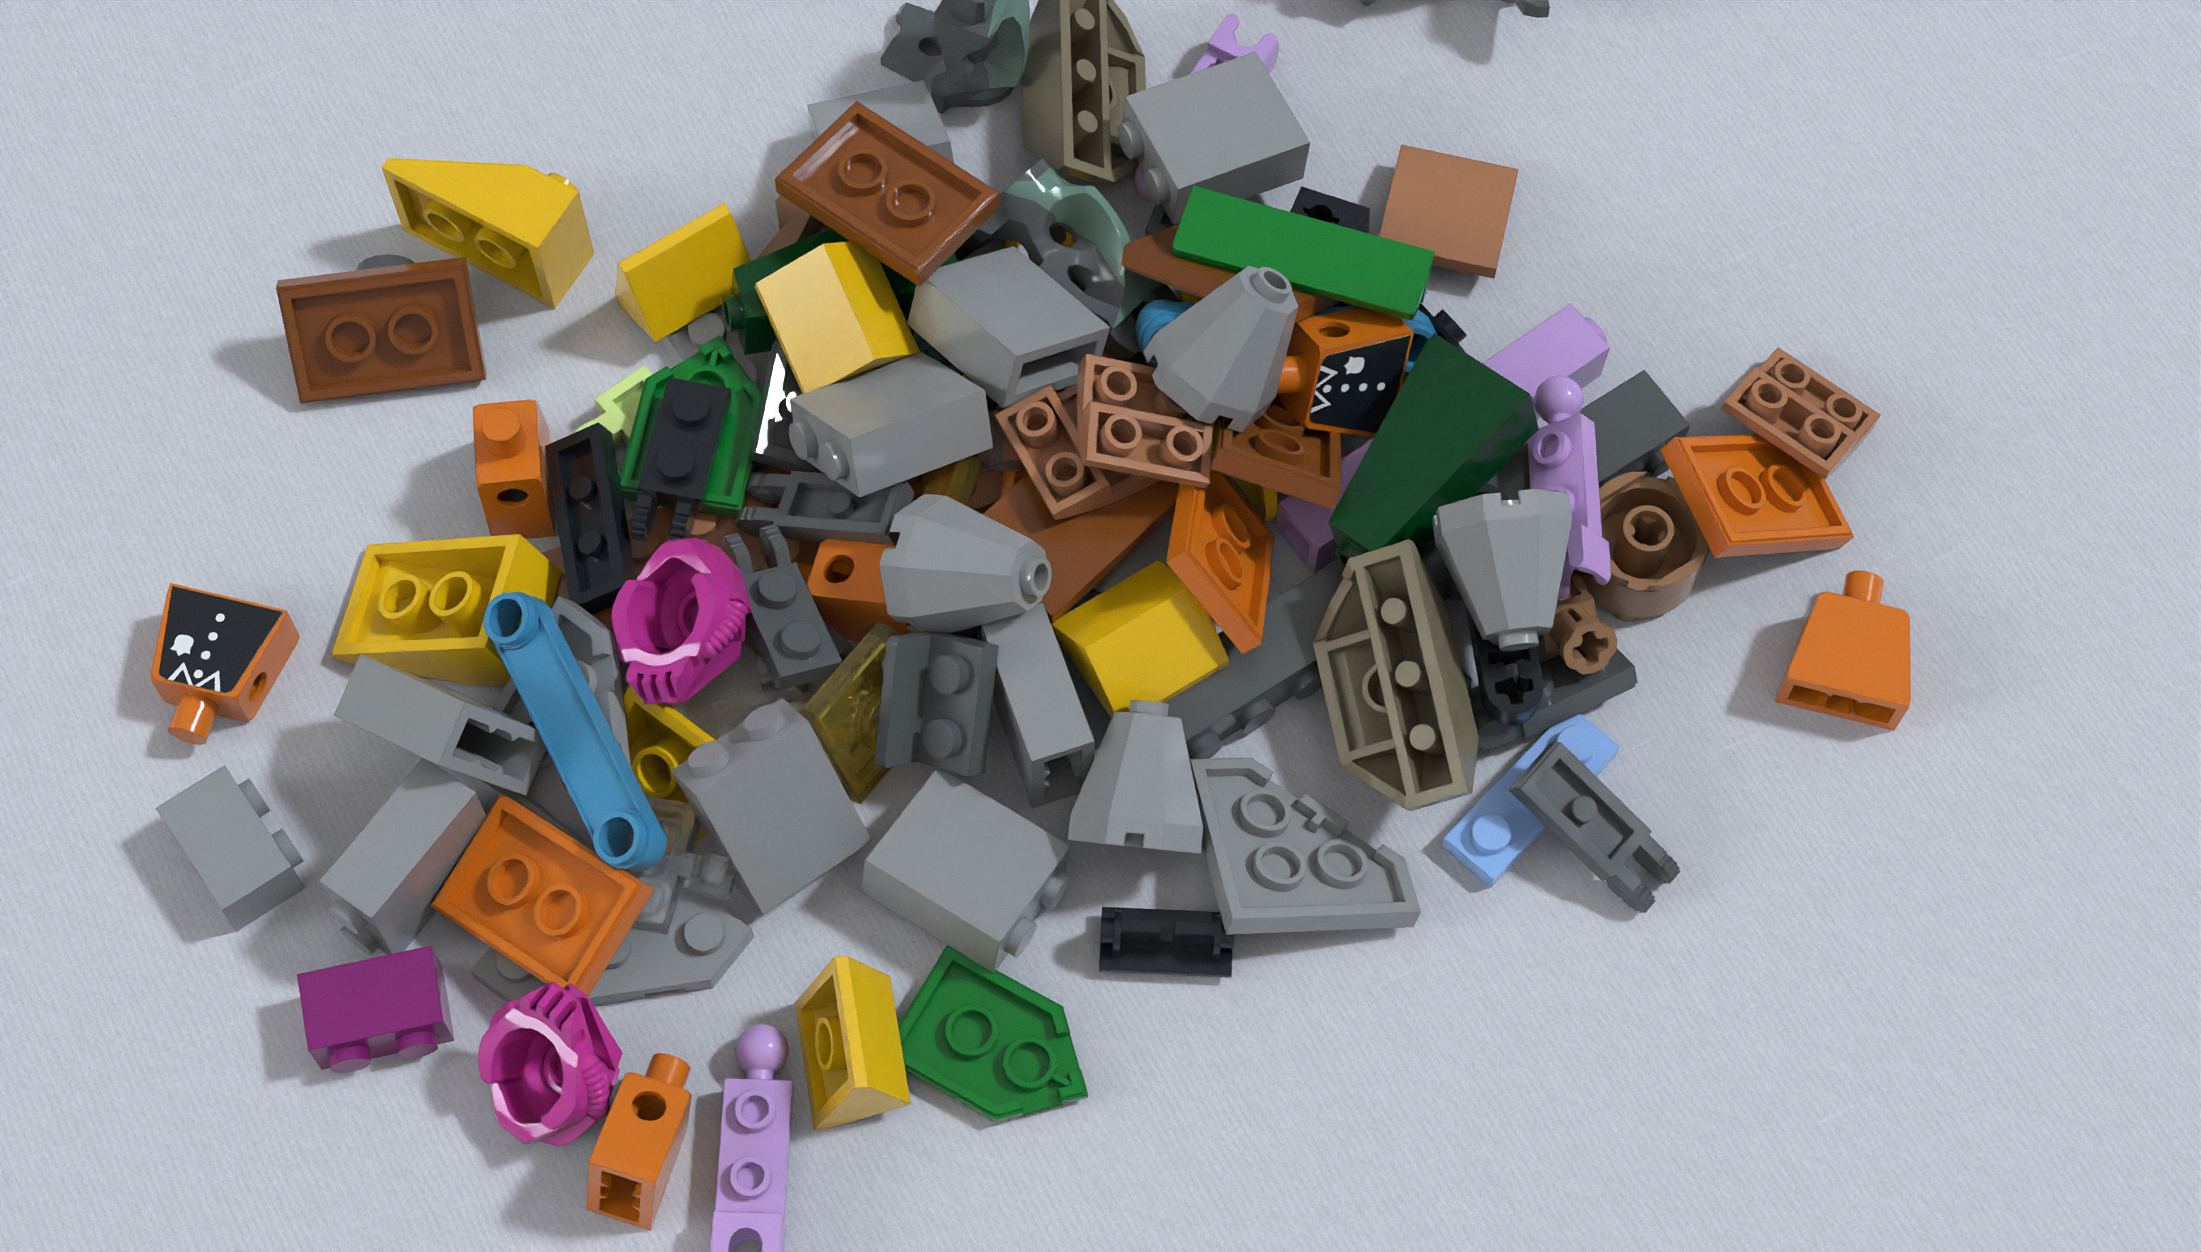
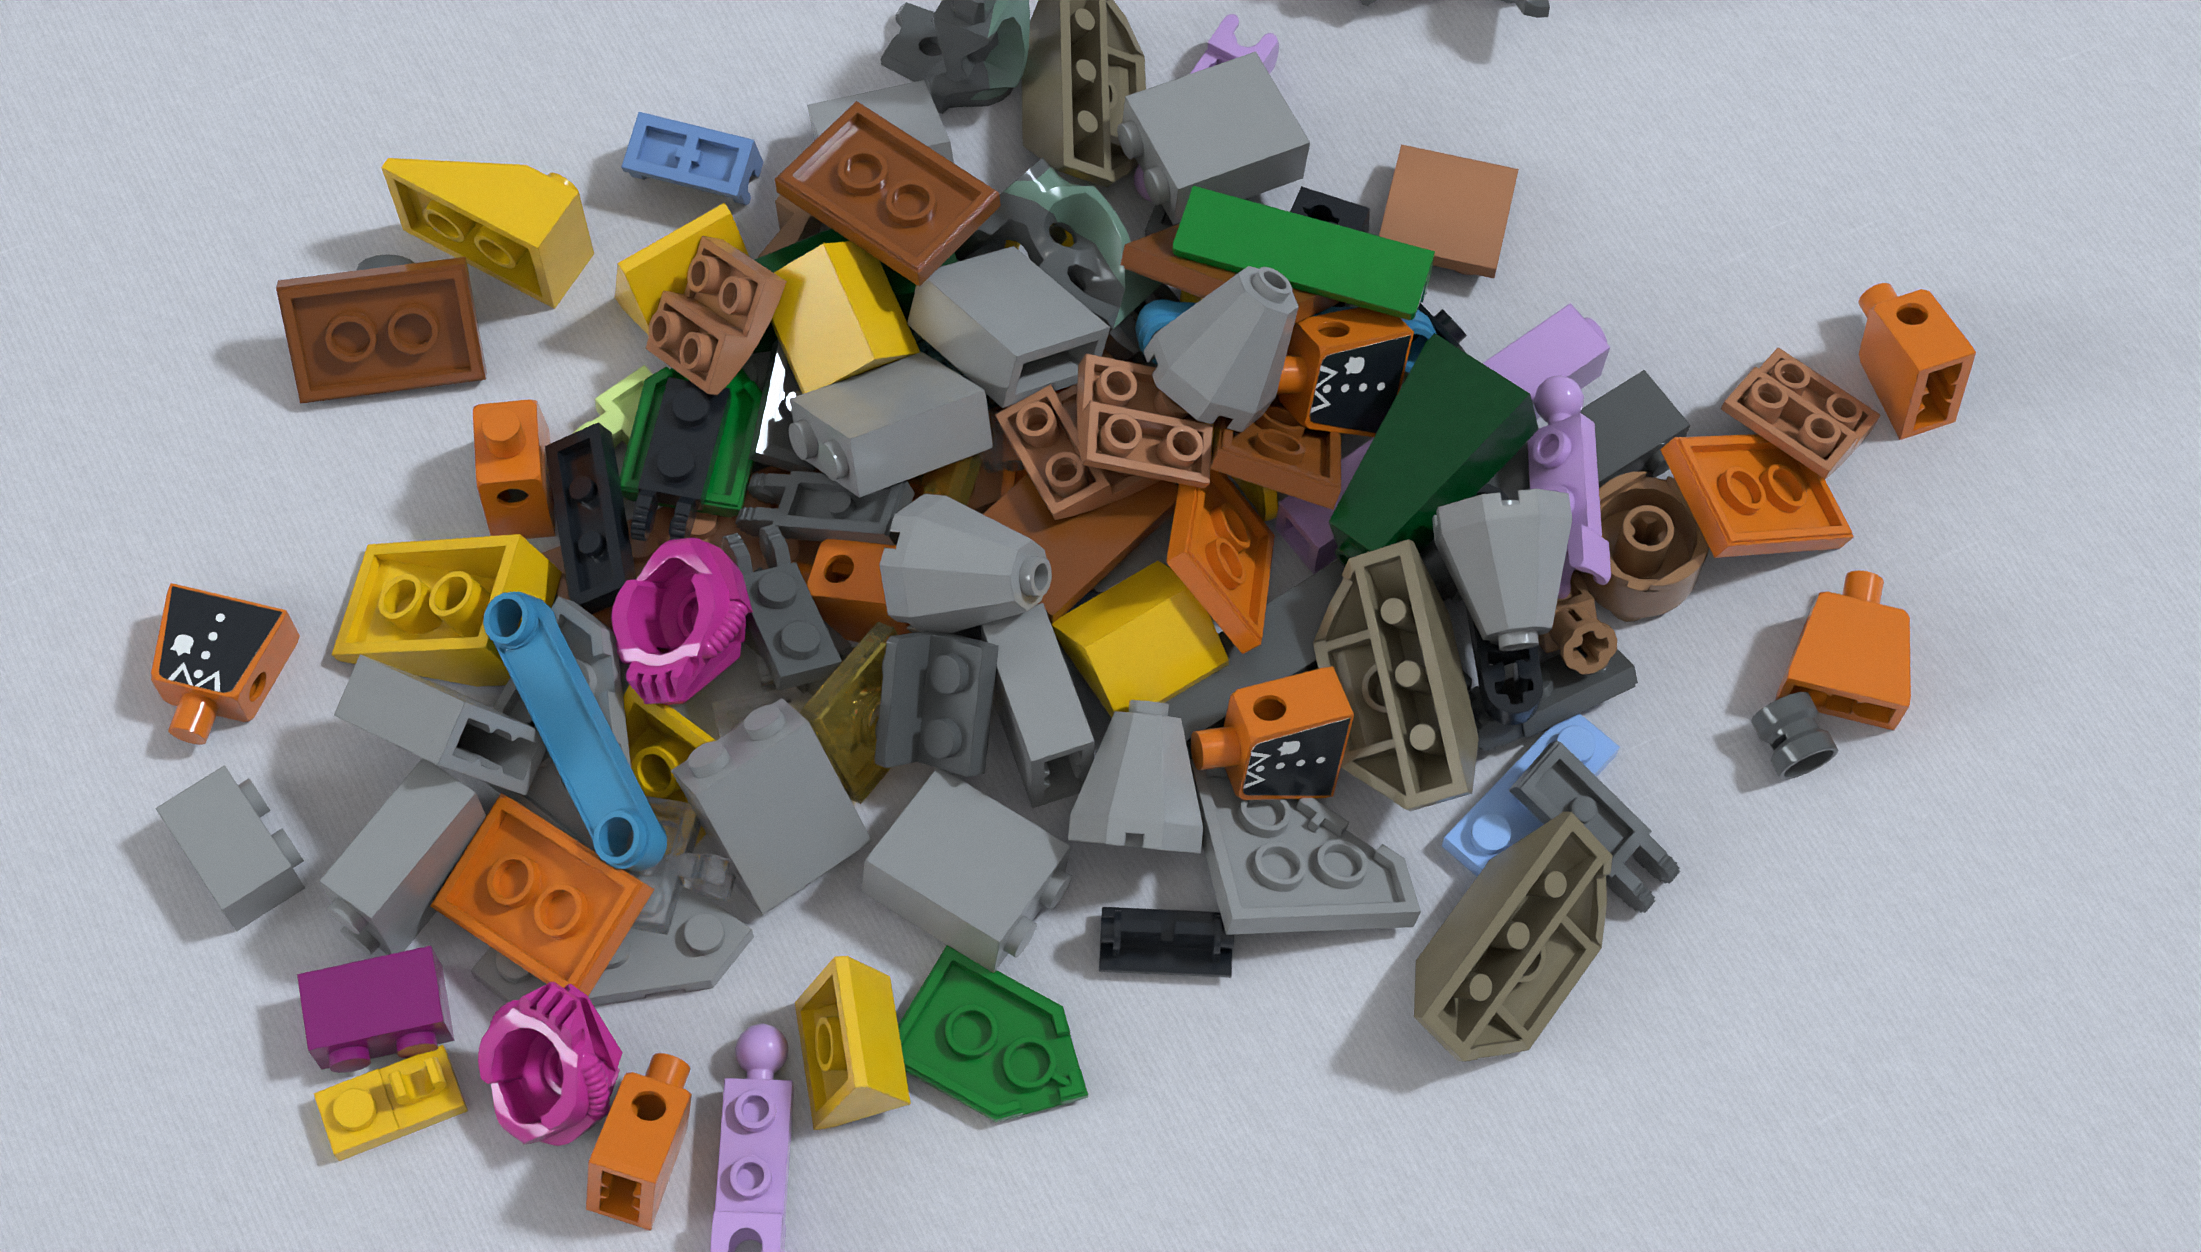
none -> yellow plate [313,1045,468,1161]
none -> medium blue hinge [621,112,764,205]
none -> nougat slope [645,236,787,395]
none -> orange torso [1191,666,1354,800]
none -> dark tan wedge [1414,812,1613,1062]
none -> dark grey wheel [1751,692,1839,780]
none -> orange torso [1858,283,1976,440]

